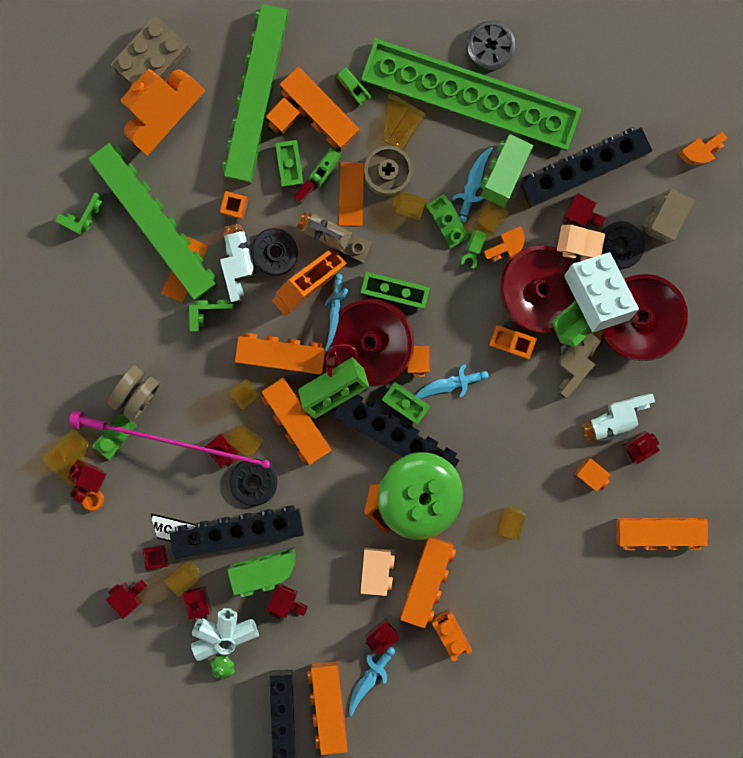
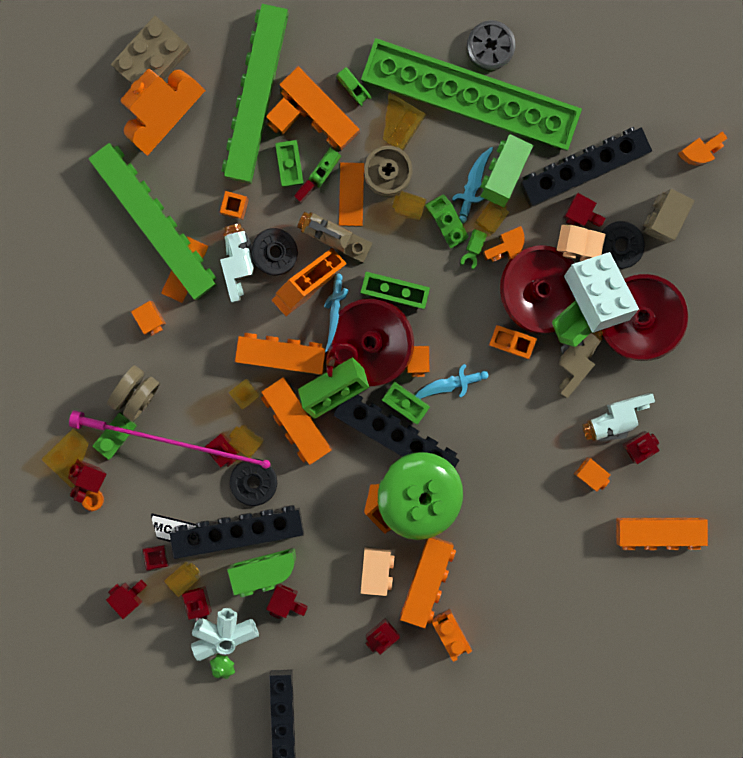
bright green bracket [55,193,103,235] -> none
bright green bracket [189,300,235,332] -> none
orange brick [307,661,347,755] -> none
medium azure piece [349,647,395,717] -> none
clear yellow brick [496,505,526,540] -> none
none -> orange brick [131,301,166,336]

